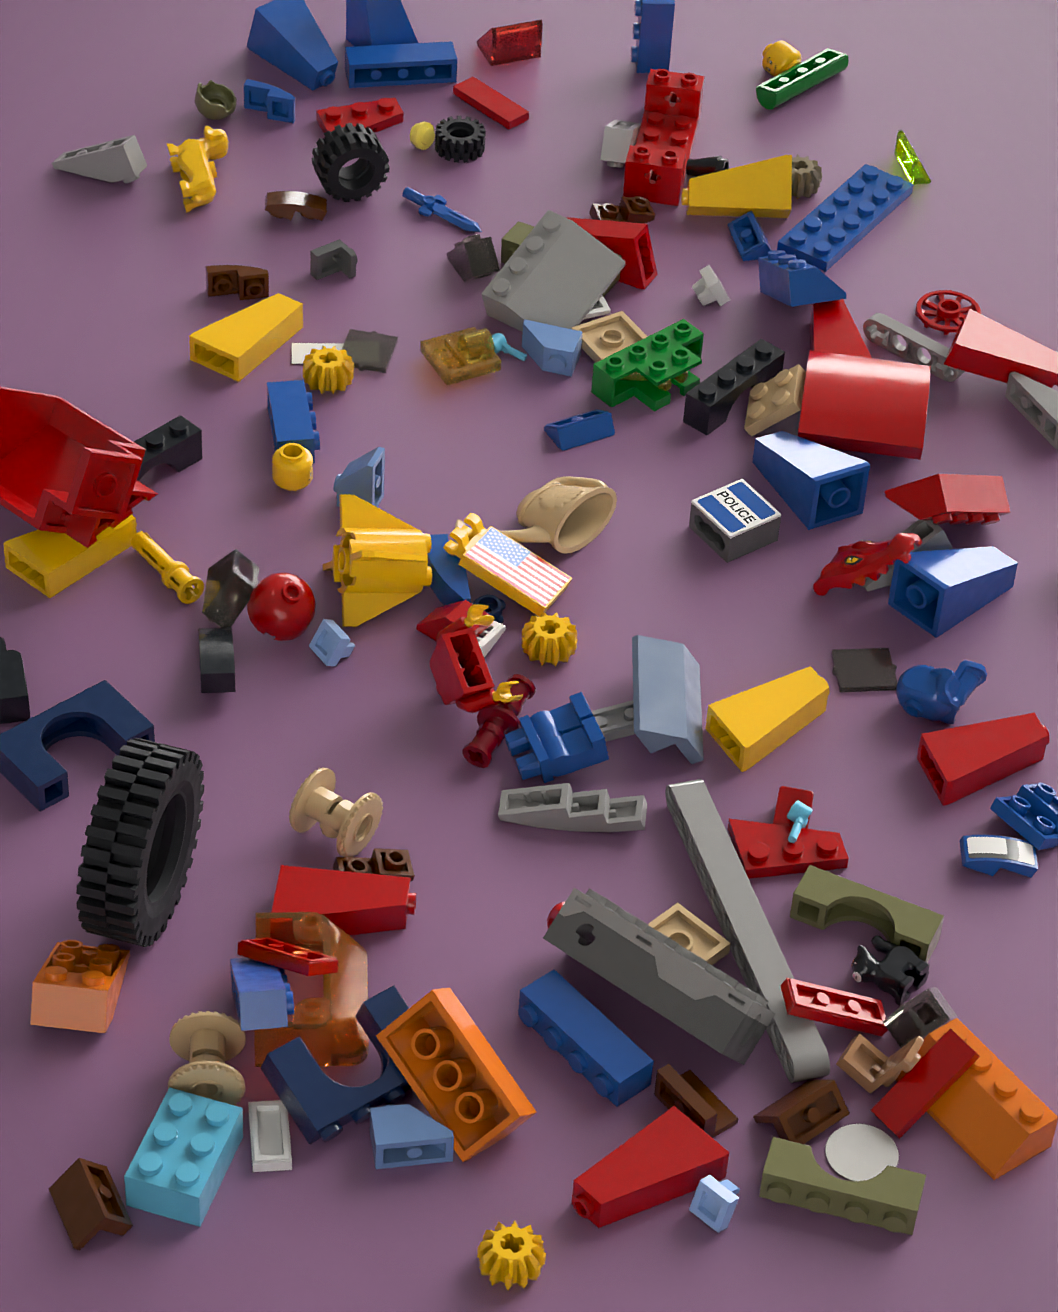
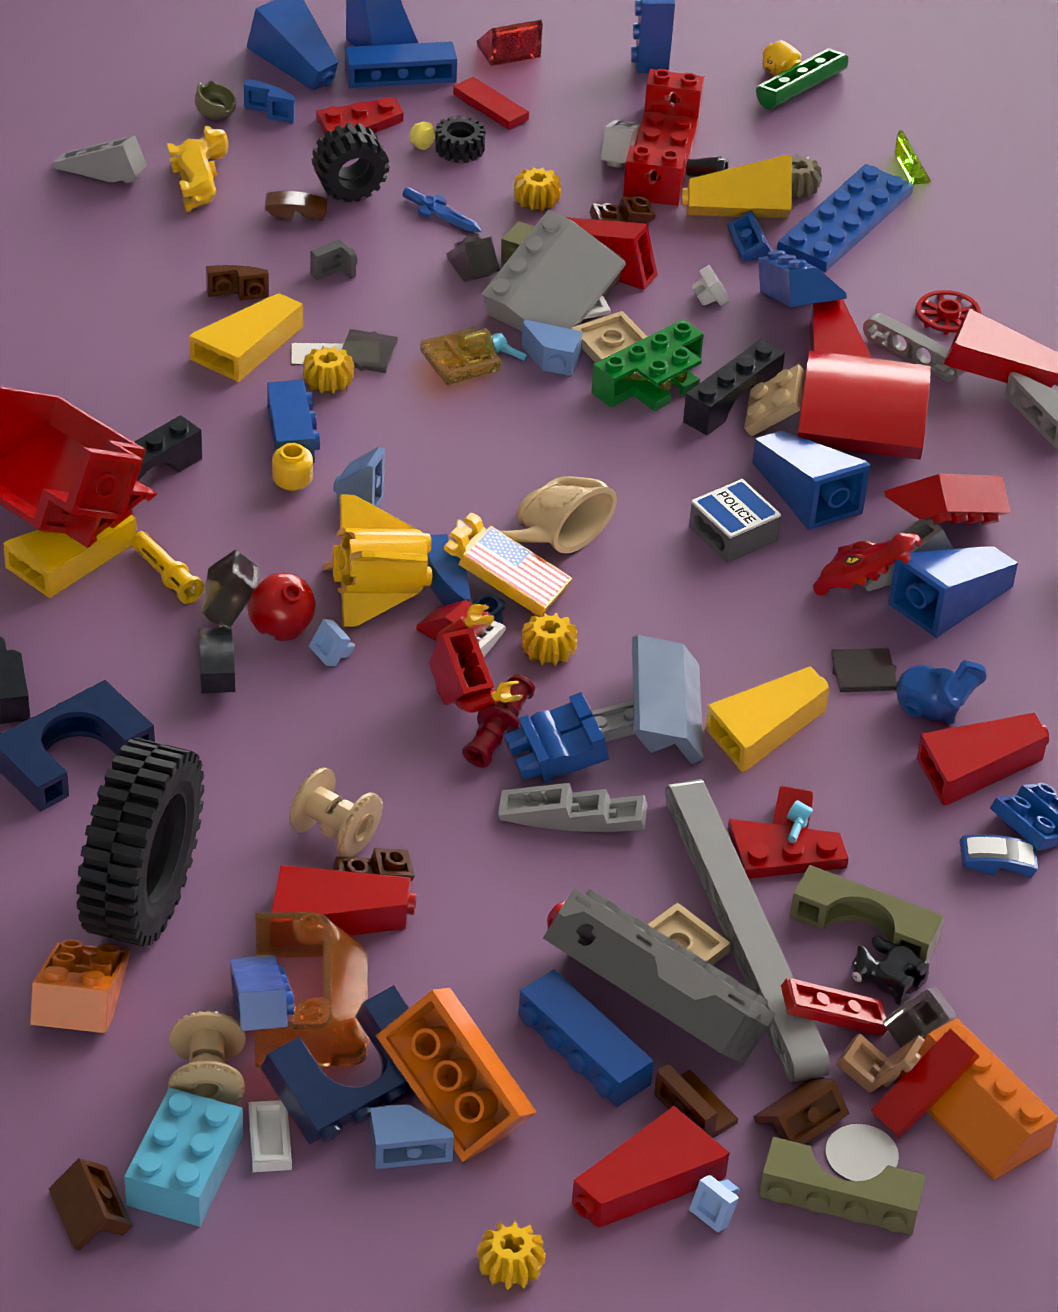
red tile [237,937,338,976] -> none
blue slope [544,409,615,451] -> none
none -> yellow gear [514,167,561,211]

